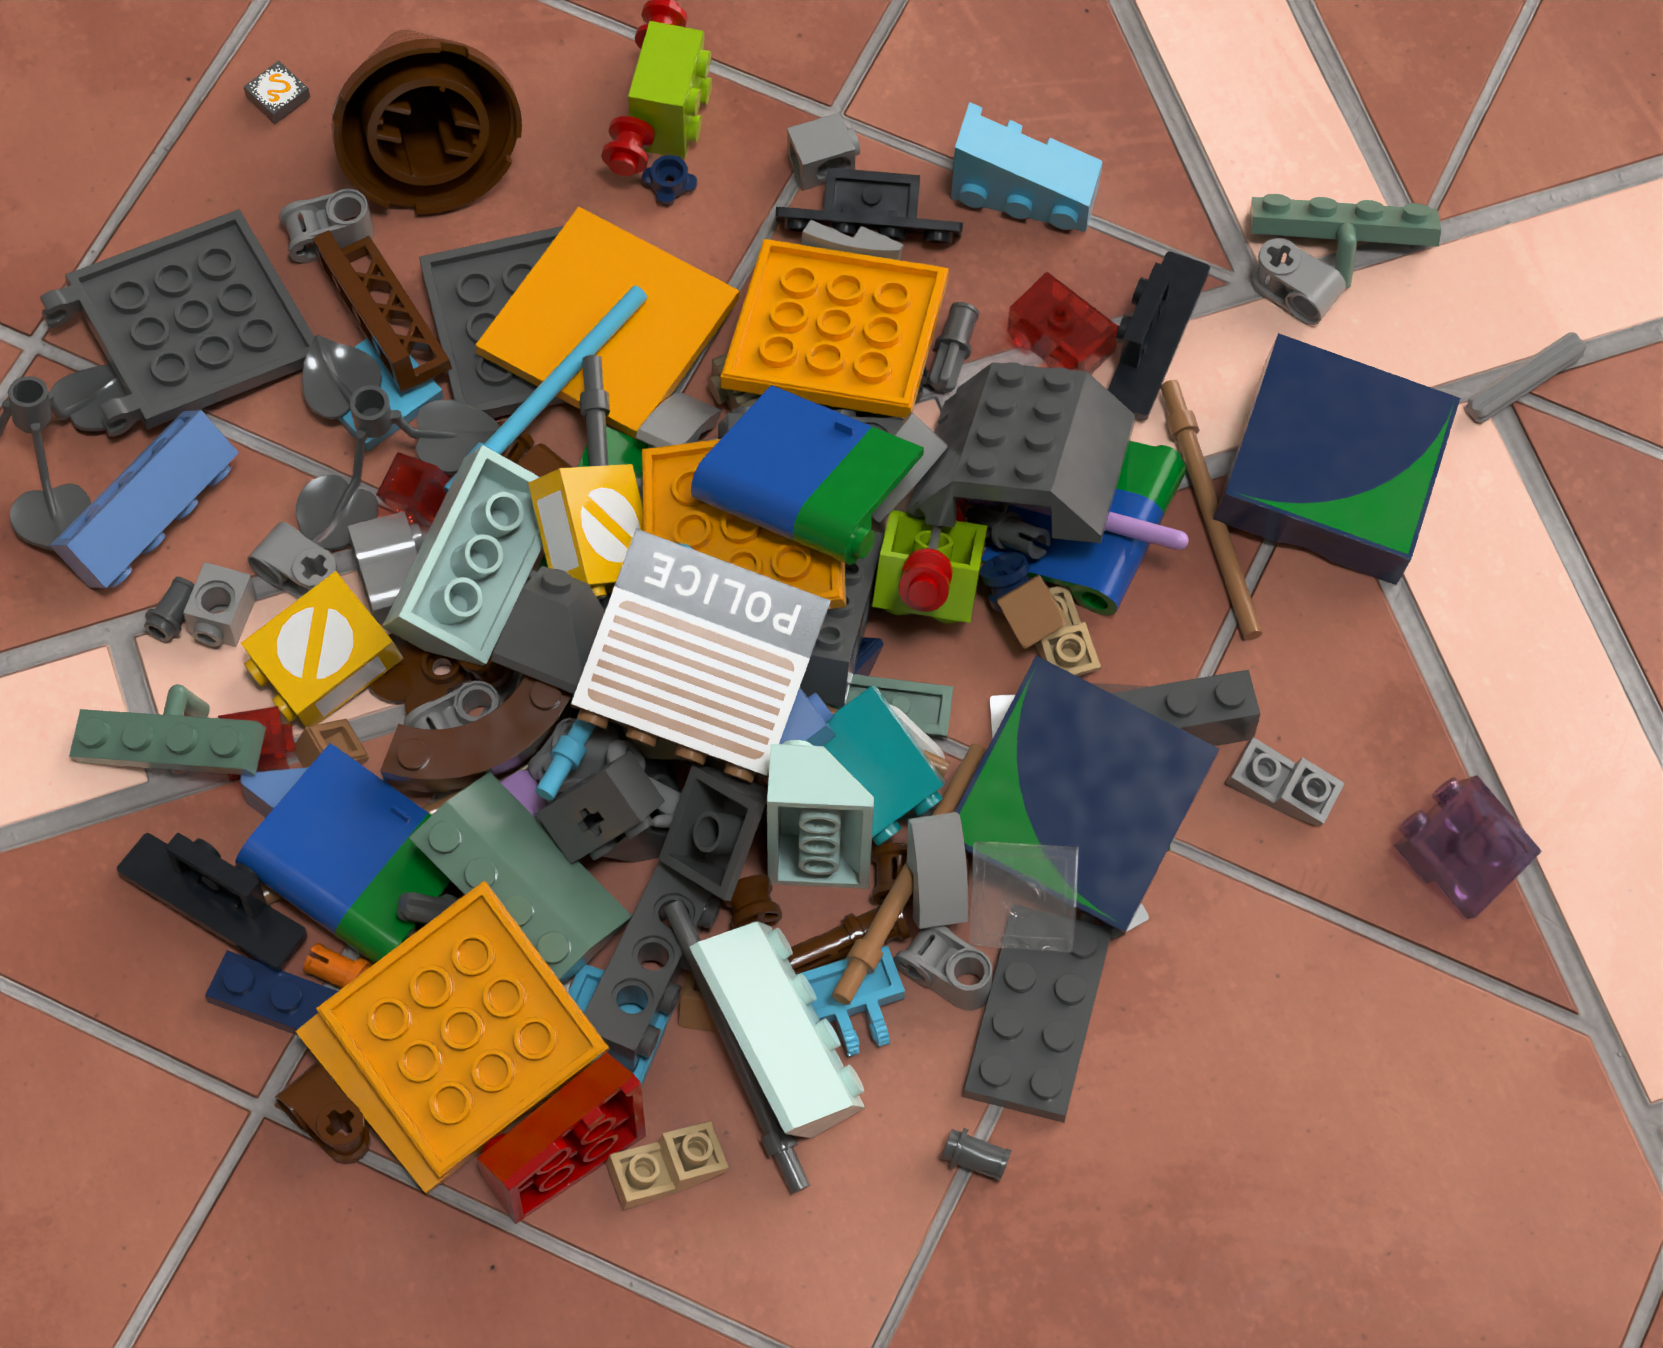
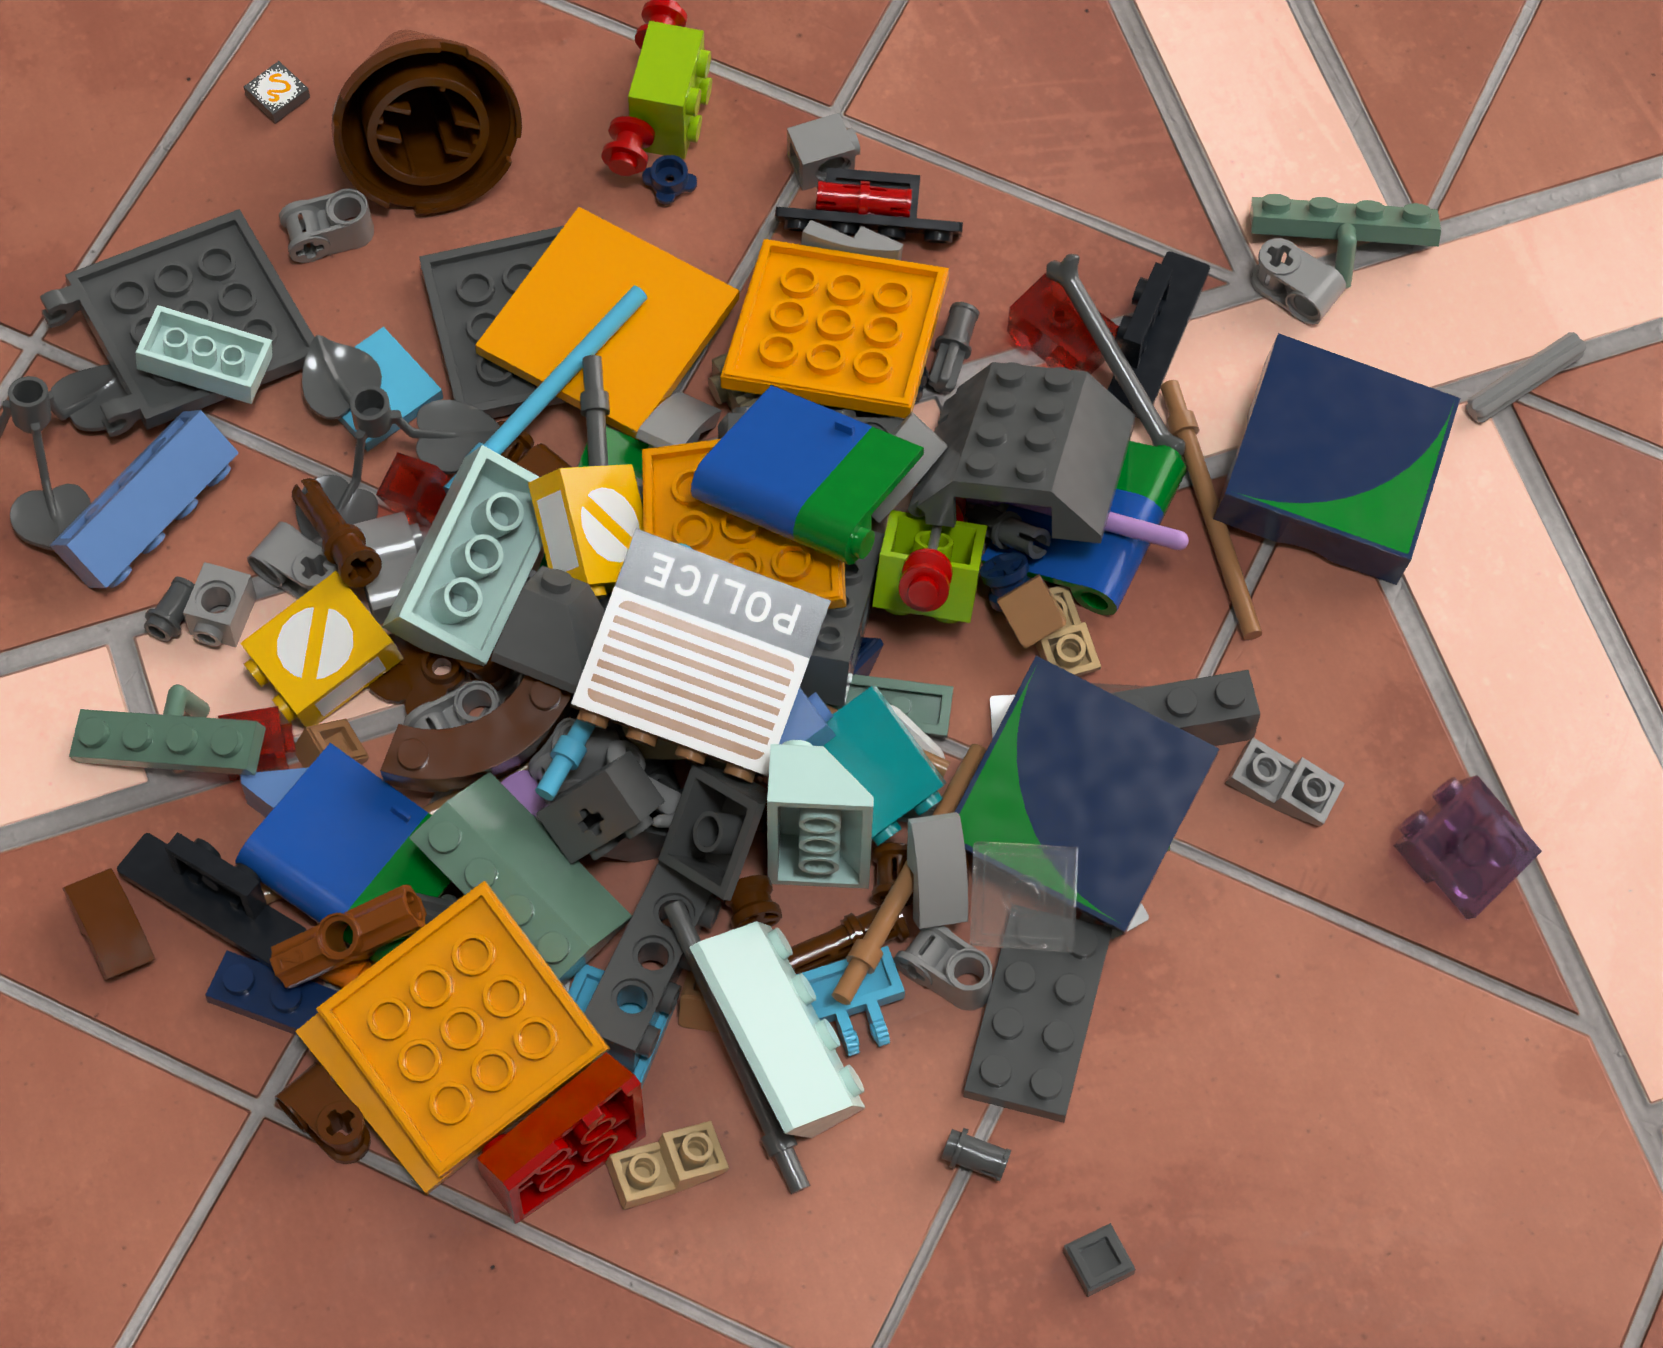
reddish brown fence [312,230,452,393] -> none
medium azure wedge [951,102,1103,232] -> none
none -> reddish brown slope [62,868,155,980]
none -> light aqua piece [135,305,272,404]
none -> dark orange piece [270,885,427,989]
none -> reddish brown pin [292,478,382,588]
none -> red pin [815,180,912,218]
none -> dark grey piece [1046,254,1186,456]
none -> dark grey tile [1063,1223,1136,1297]

